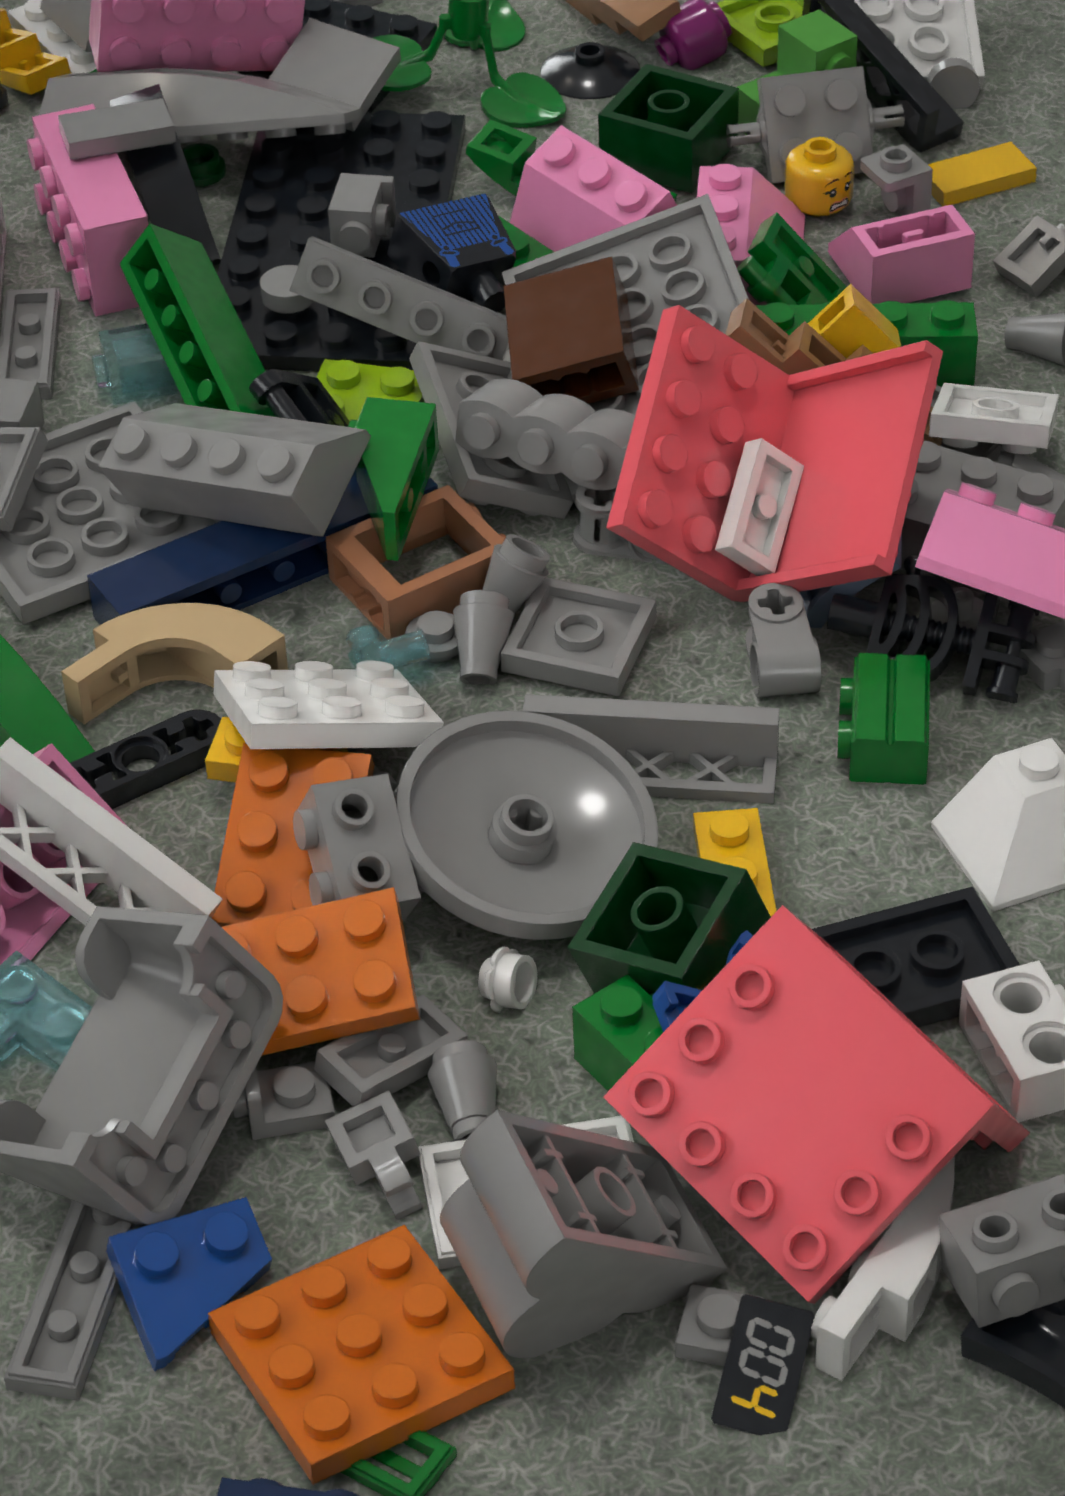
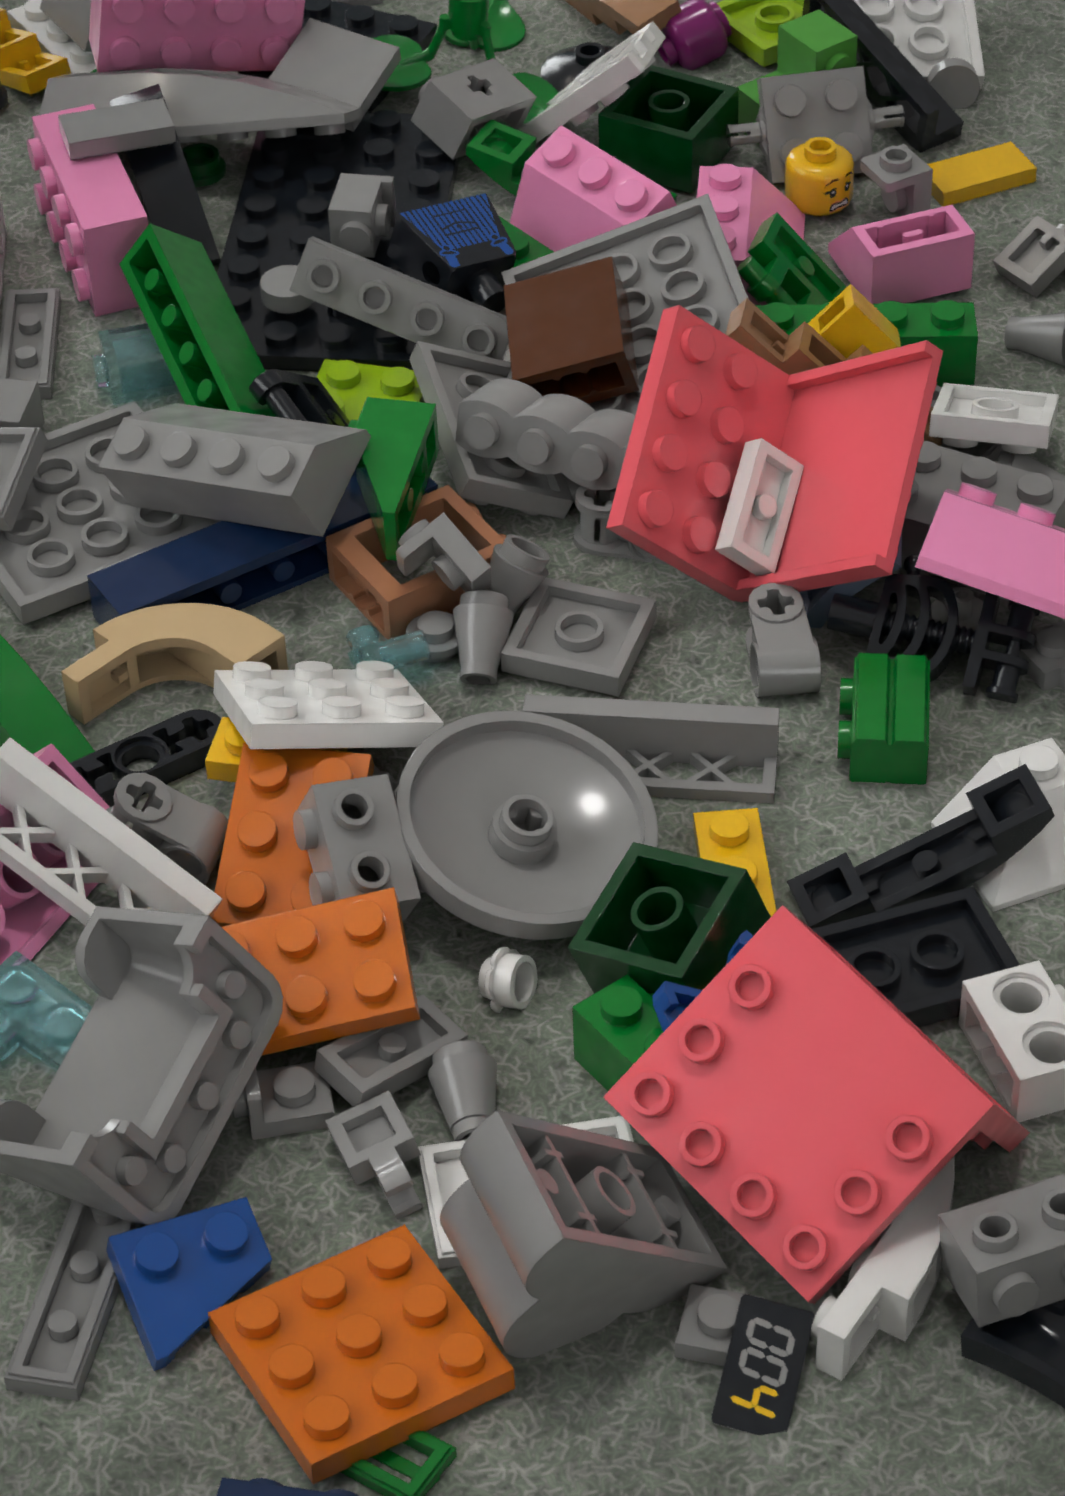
none -> light grey piece [107,773,228,885]
none -> light grey bracket [396,512,491,592]
none -> light grey brick [411,58,537,160]
none -> white wing [518,21,666,143]
none -> black slope [787,764,1055,929]

